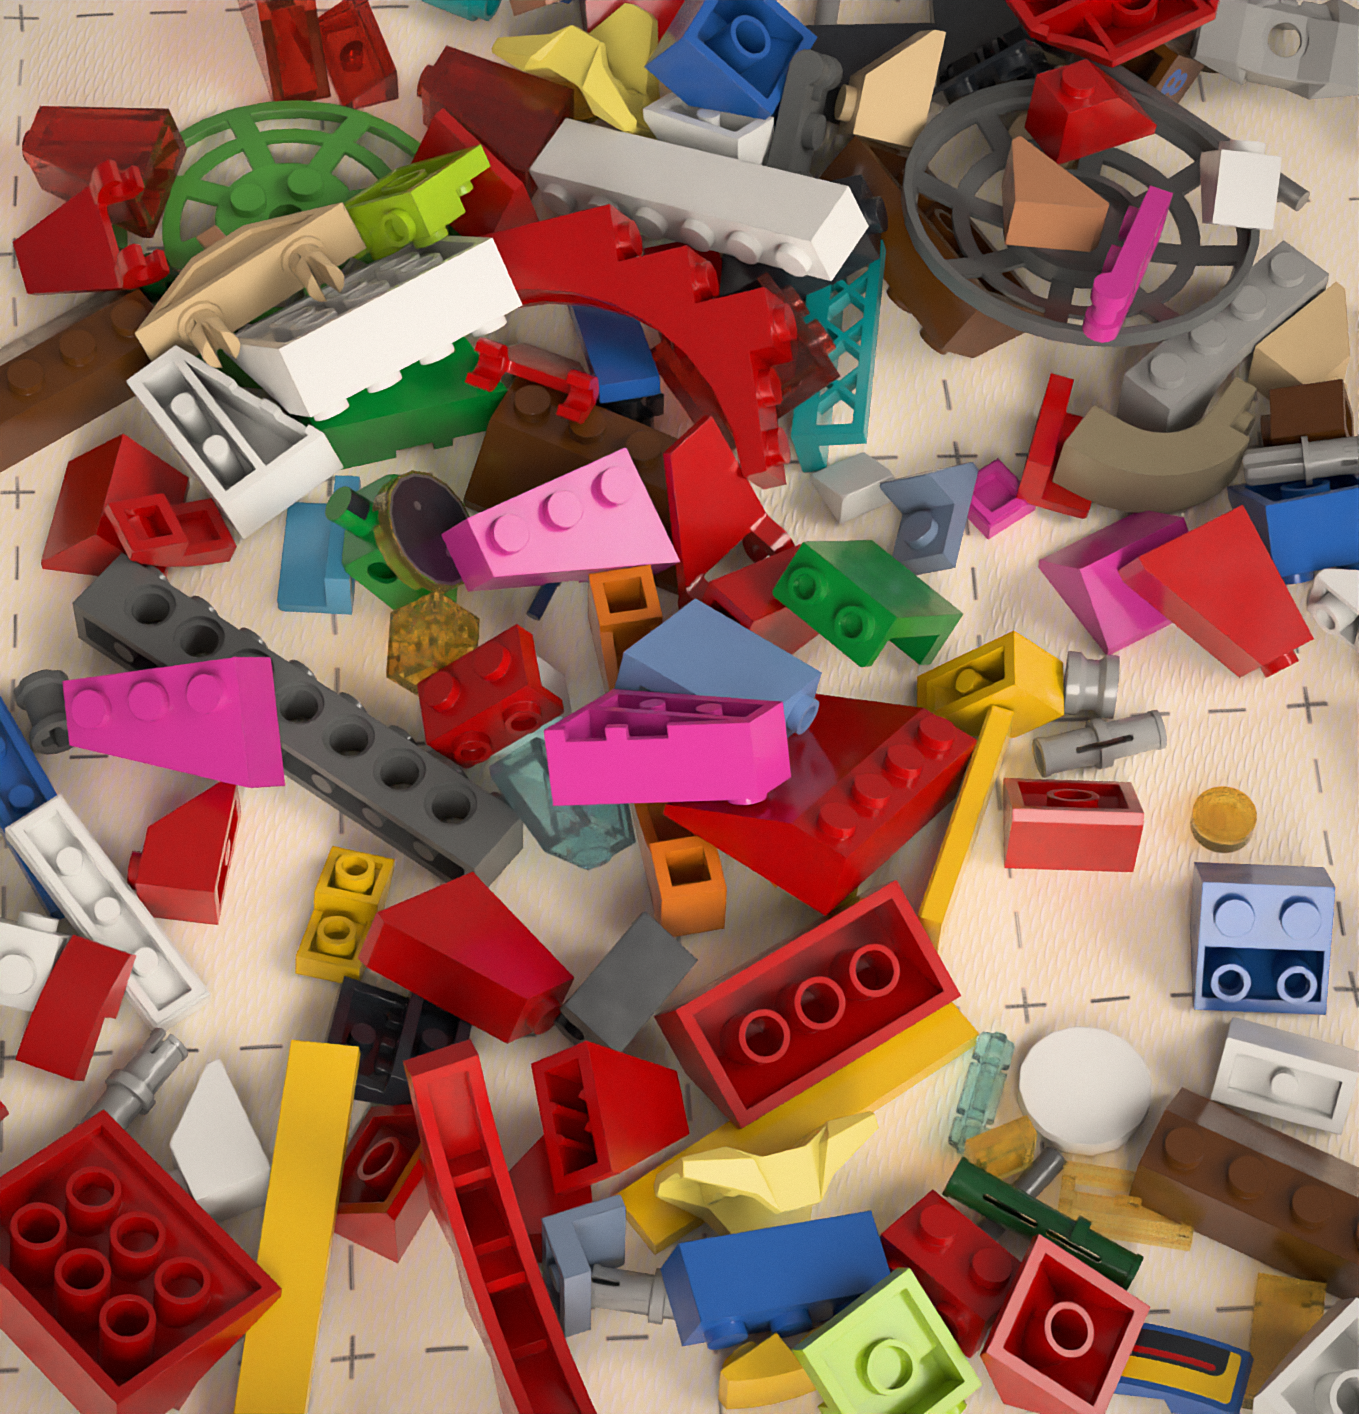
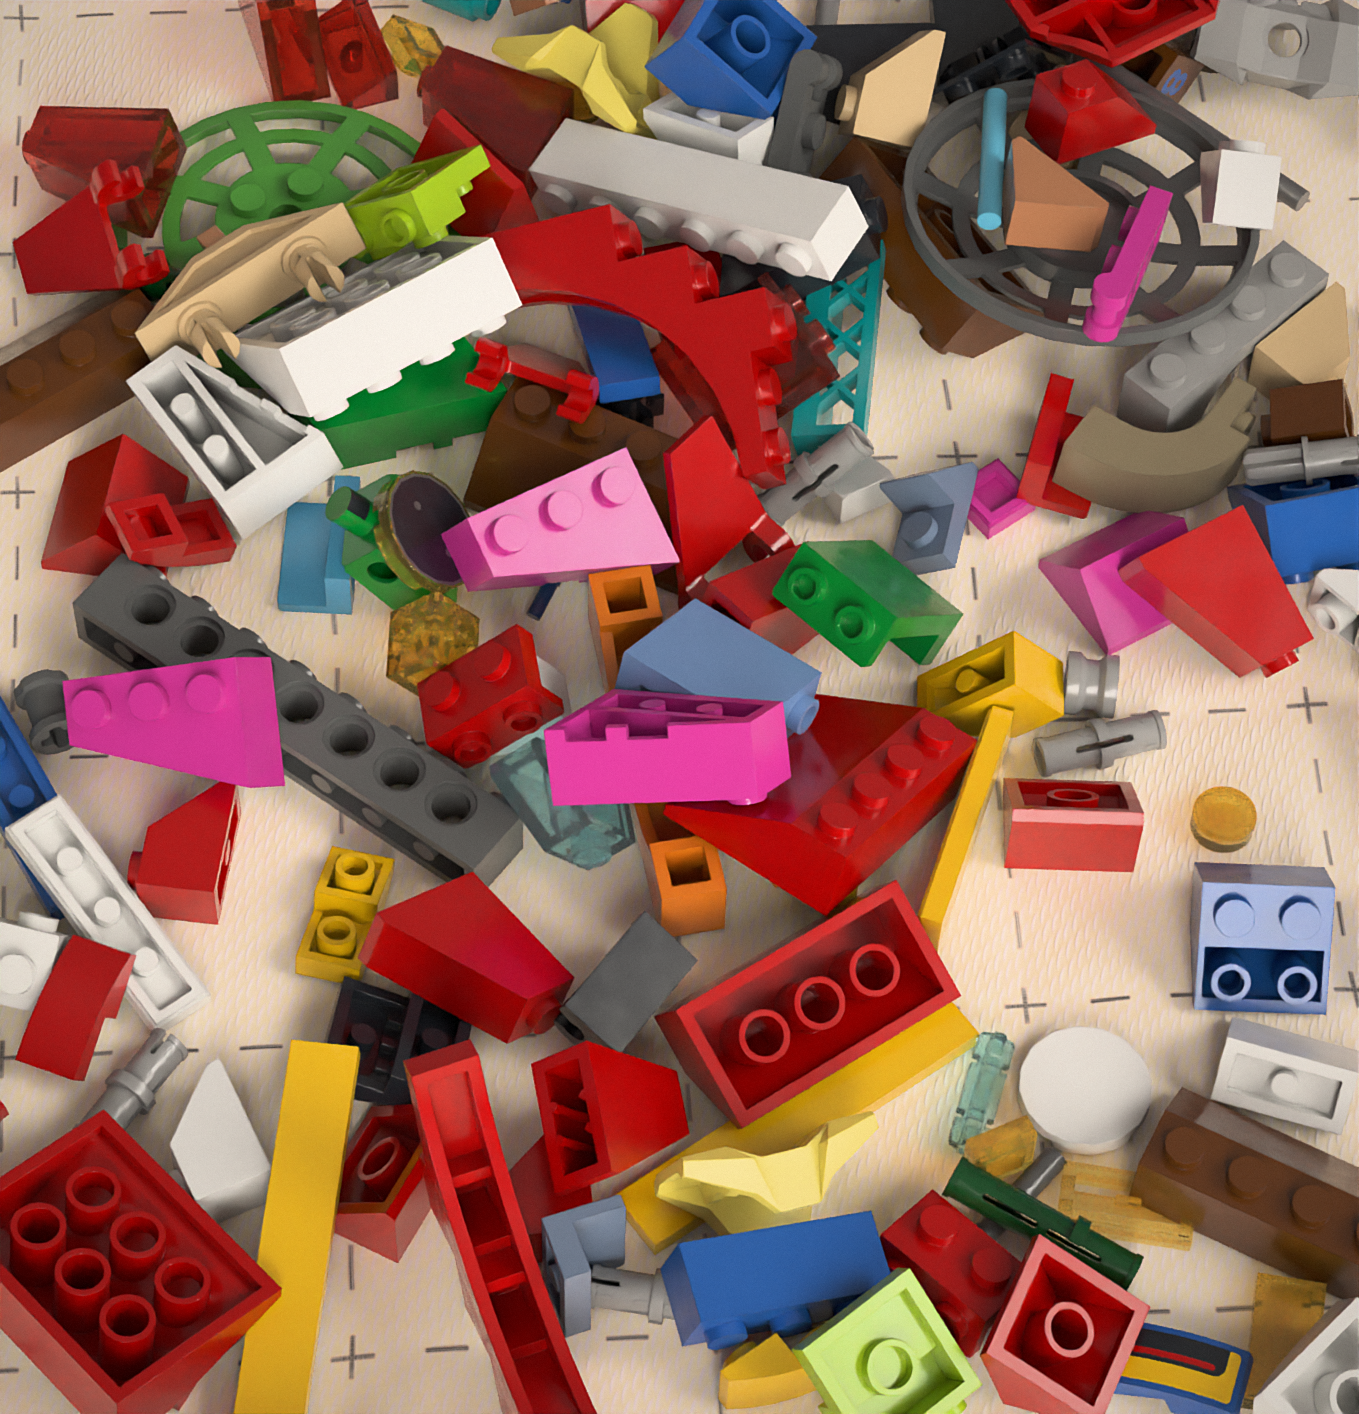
none -> clear yellow plate [380,14,457,83]
none -> light grey pin [757,421,874,527]
none -> medium azure bar [977,88,1008,230]

